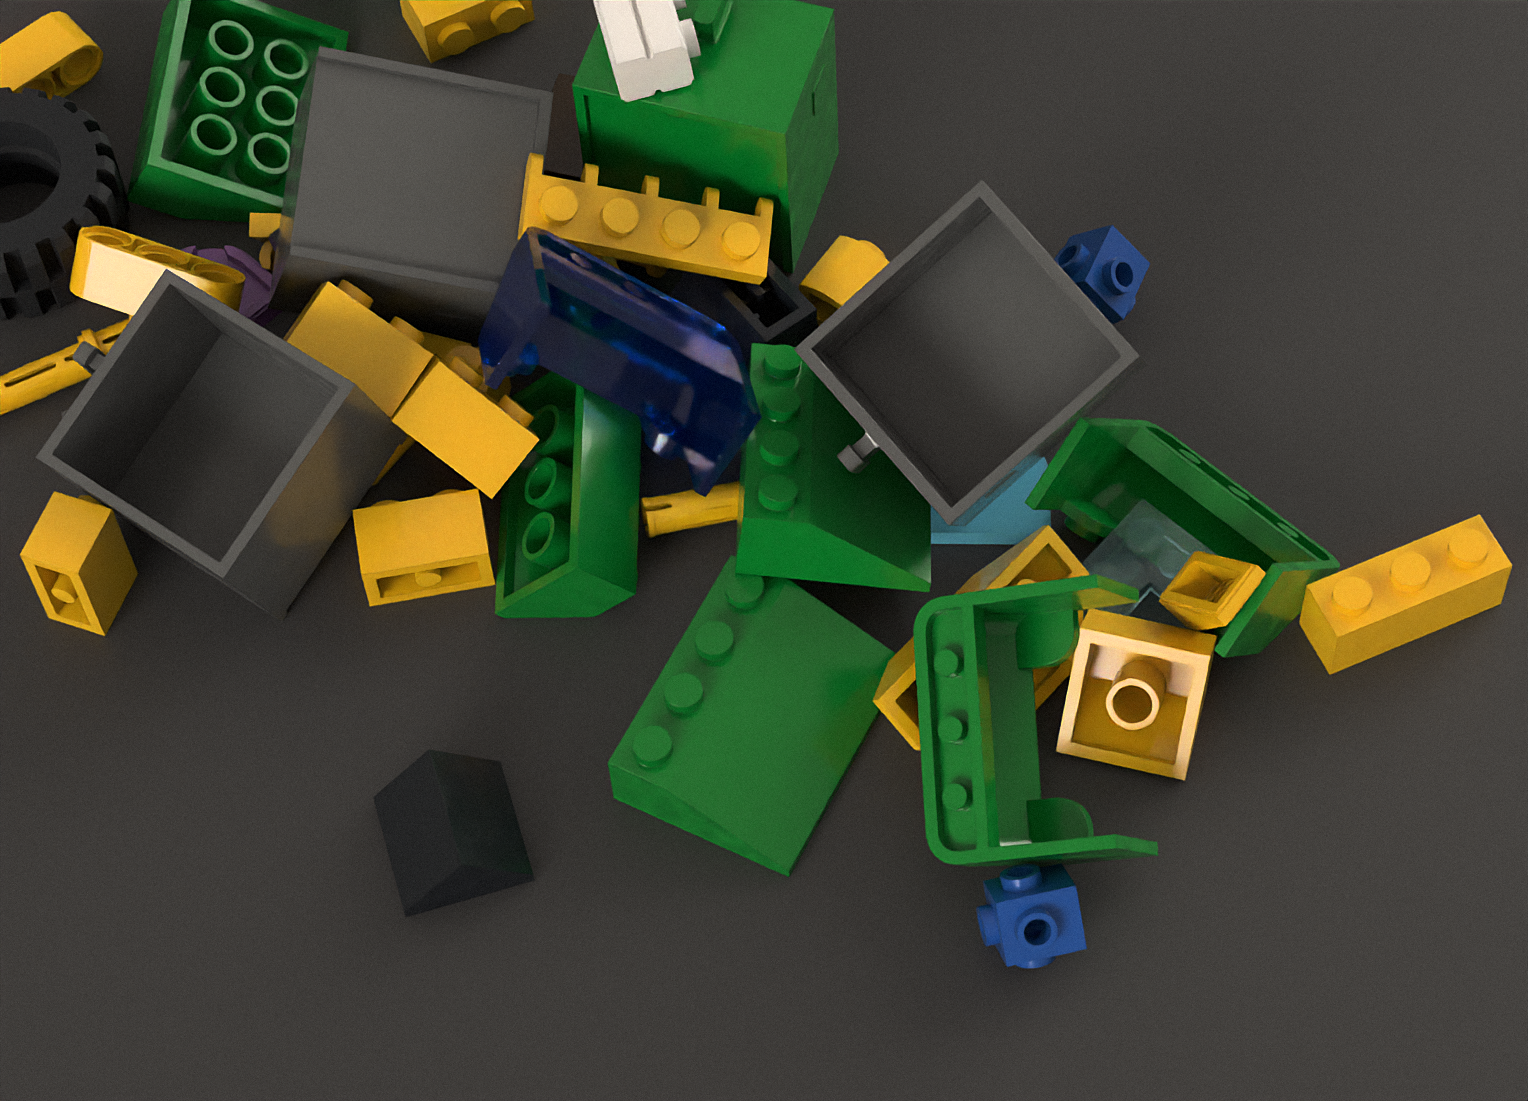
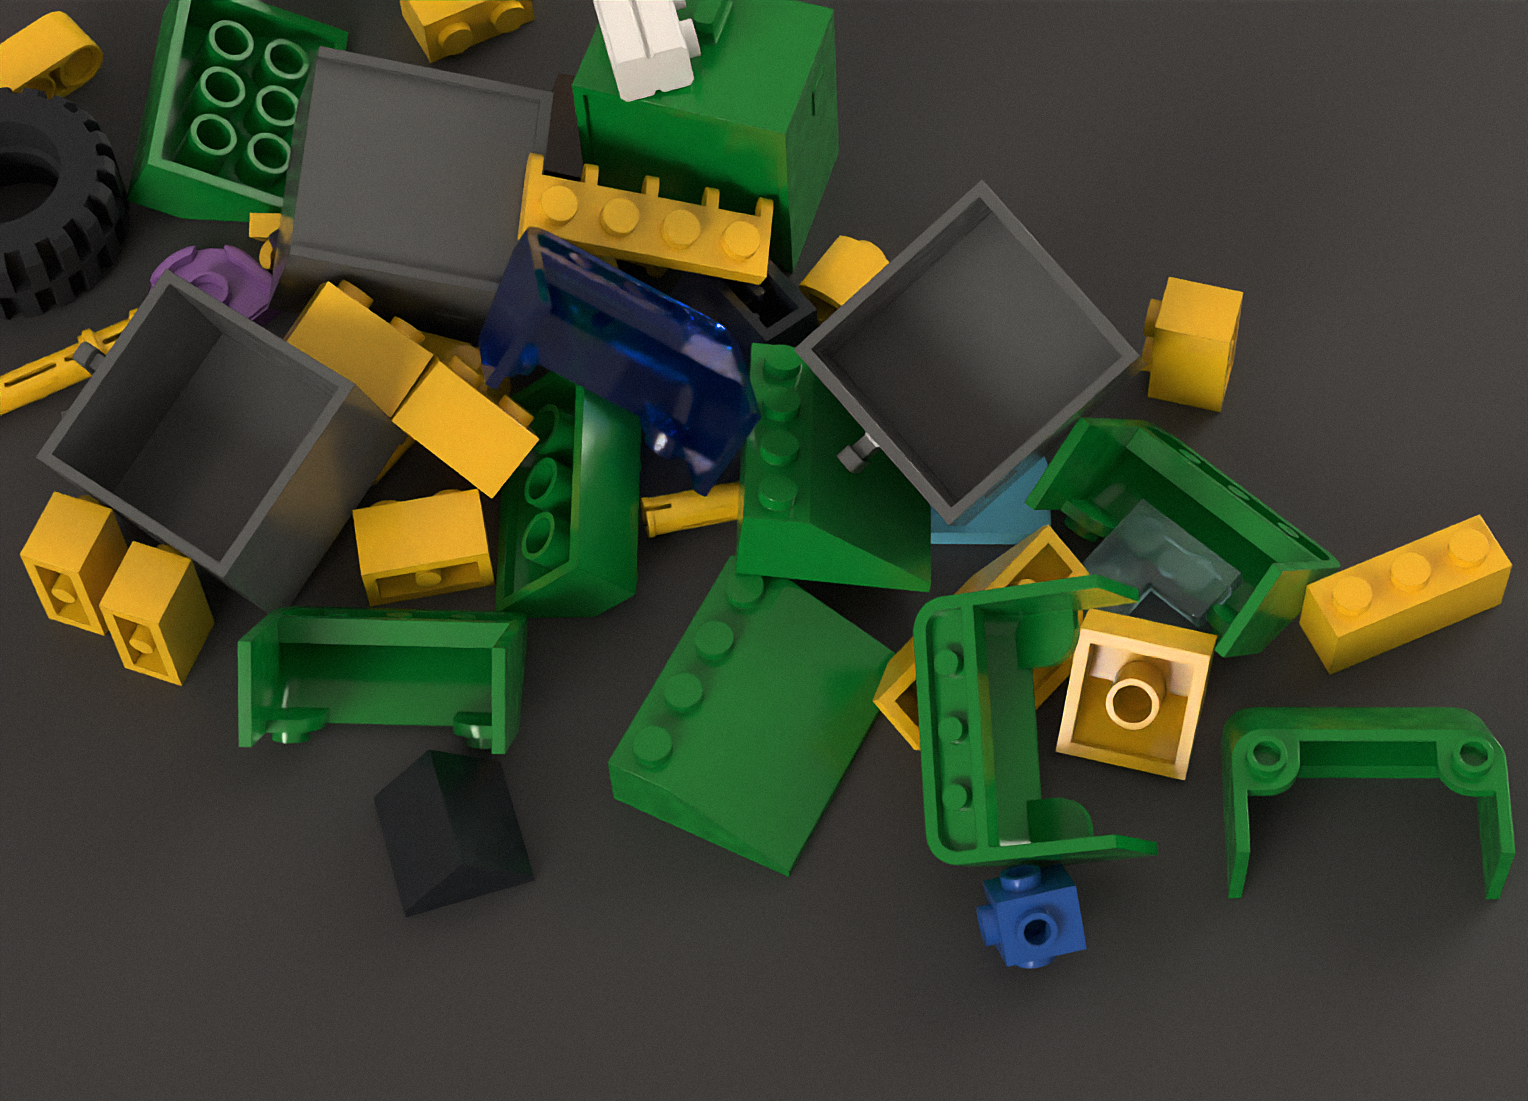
yellow beam [69,226,246,316] -> none
blue brick [1054,225,1151,324] -> none
yellow slope [1158,551,1267,631] -> none
none -> yellow brick [99,541,215,686]
none -> green windscreen [238,606,528,754]
none -> yellow brick [1142,277,1244,412]
none -> green windscreen [1221,707,1515,899]

